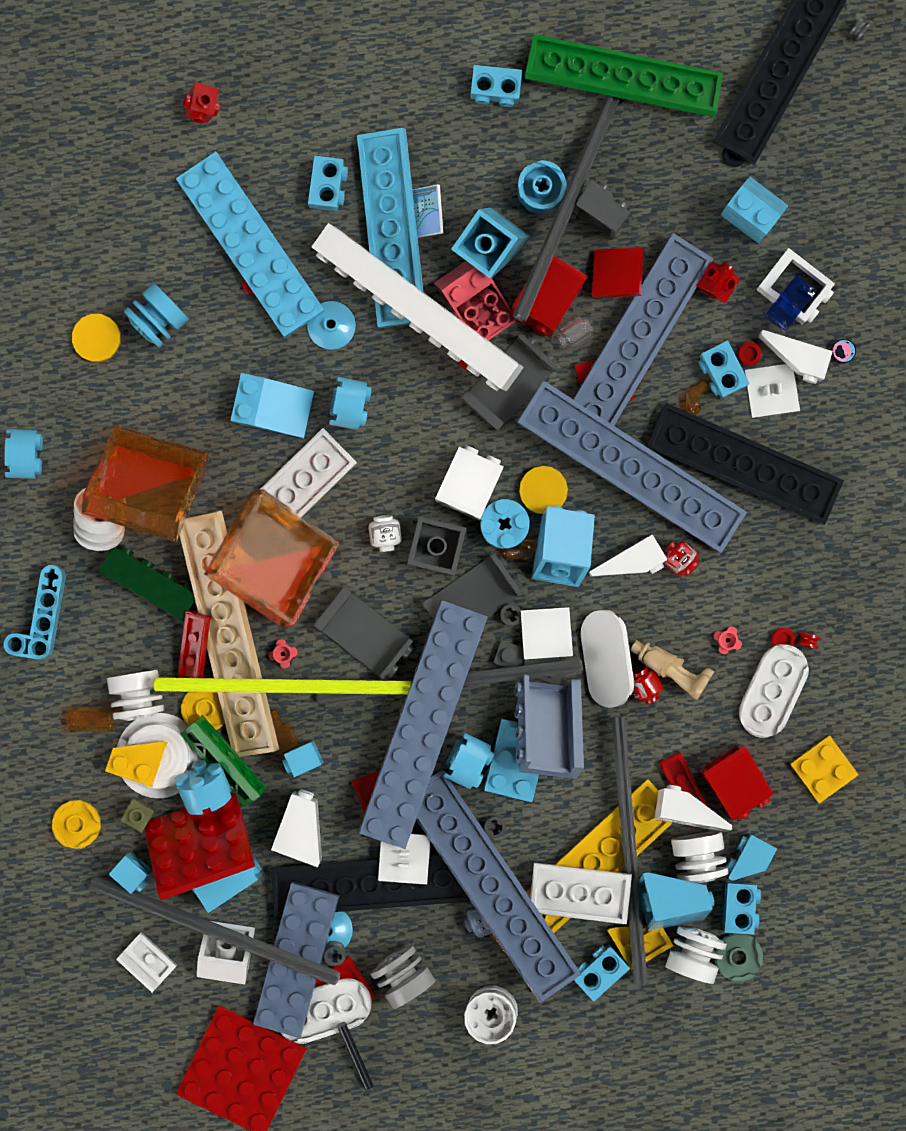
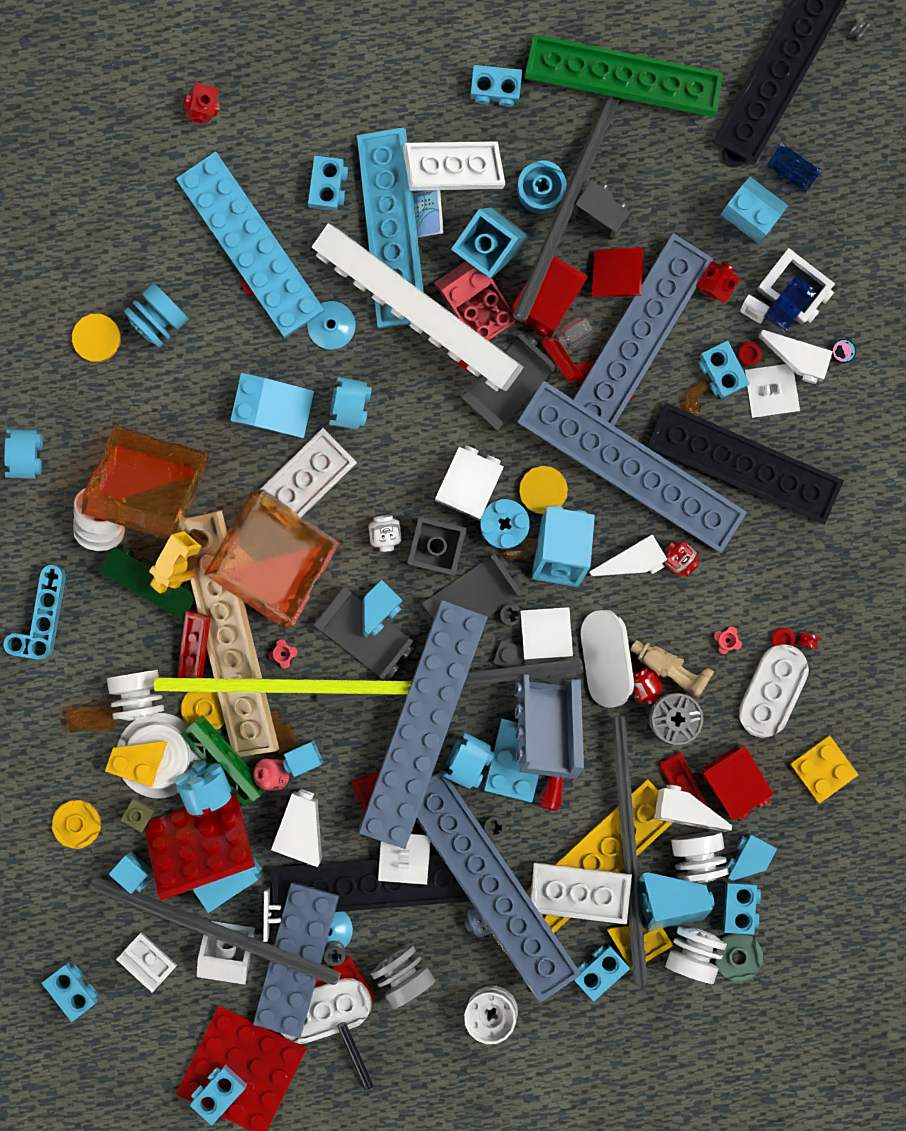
none -> medium azure brick [42,962,98,1022]
none -> yellow hips [149,529,209,593]
none -> medium azure brick [190,1064,247,1126]
none -> coral head [253,758,290,791]
none -> white piece [263,887,281,942]
none -> medium azure slope [362,580,402,638]
none -> white tile [403,142,505,191]
none -> red cone [538,776,563,811]
none -> red tile [541,337,583,382]
none -> light grey wheel [648,693,703,745]
none -> white tile [740,295,769,324]
none -> clear blue hinge [766,142,822,192]

